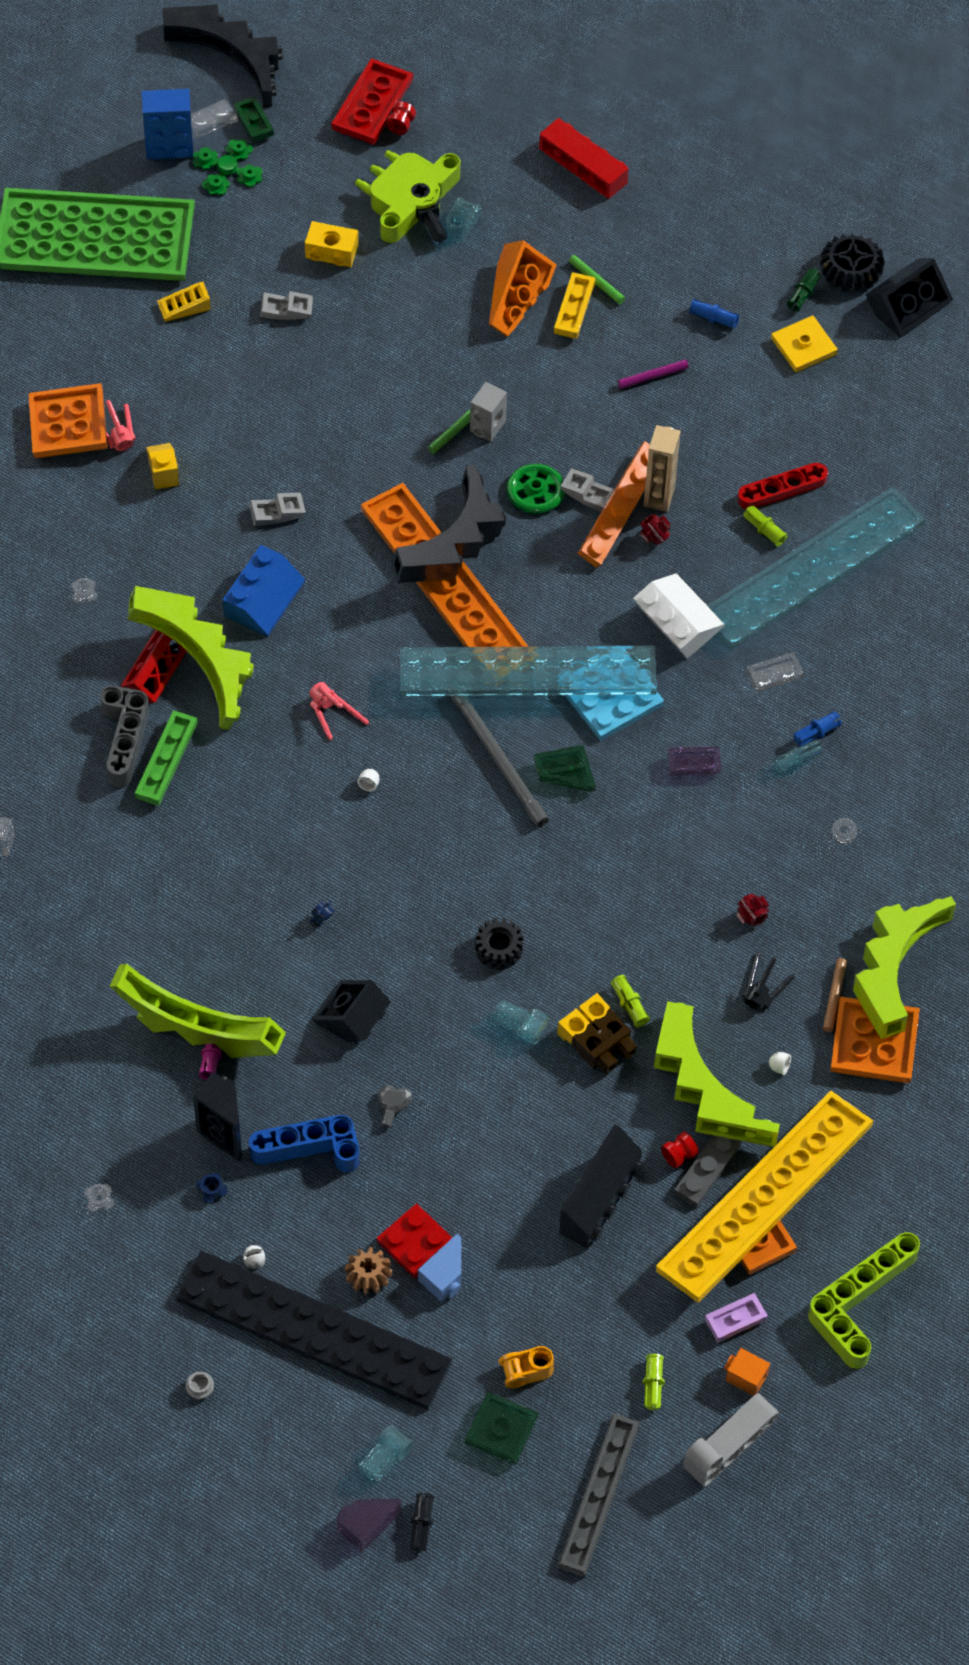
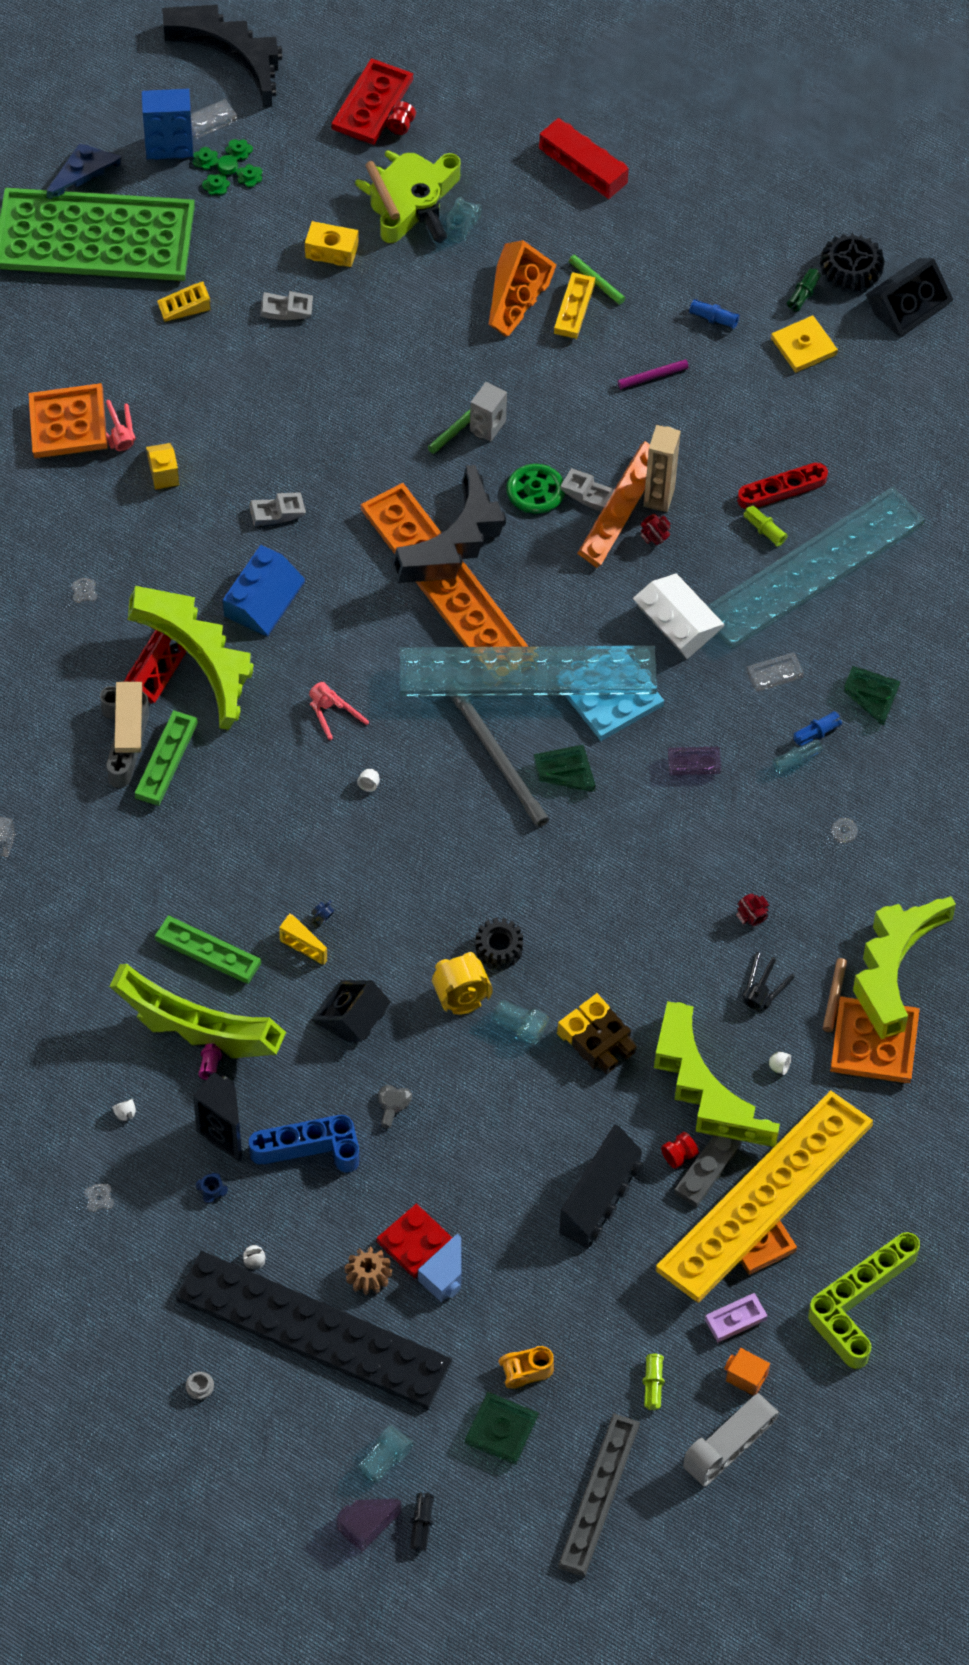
dark green plate [234,97,274,143] -> none
lime pin [610,975,650,1028] -> none
none -> dark blue wing [46,143,122,199]
none -> white hinge [112,1099,136,1121]
none -> tan tile [115,682,142,753]
none -> bright green plate [155,915,261,984]
none -> yellow slope [279,914,327,965]
none -> medium nougat bar [365,161,400,220]
none -> yellow brick [432,952,493,1015]
none -> clear green wing [844,666,901,726]

